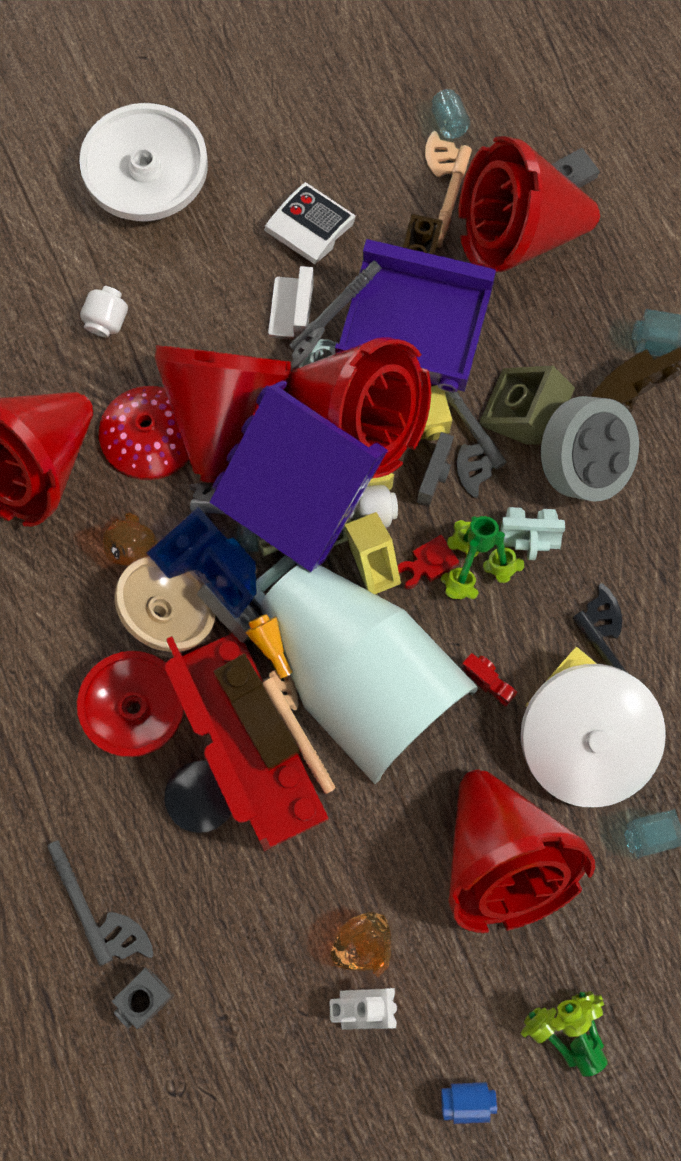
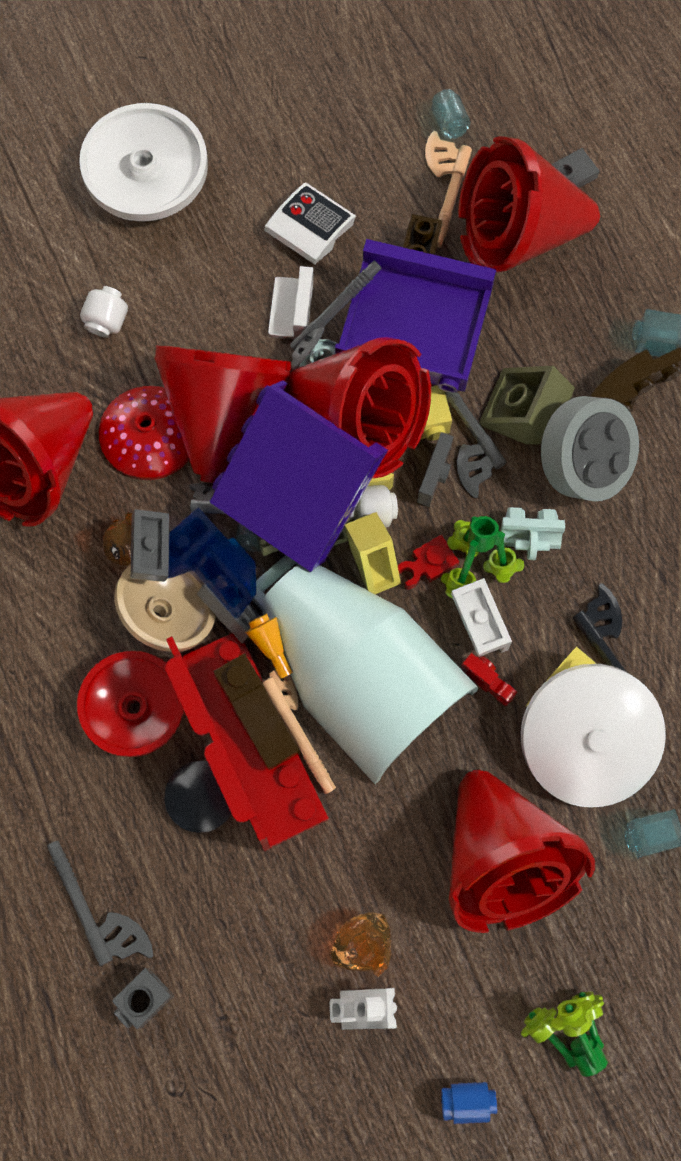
none -> dark grey plate [130,509,169,582]
none -> white panel [451,578,512,657]

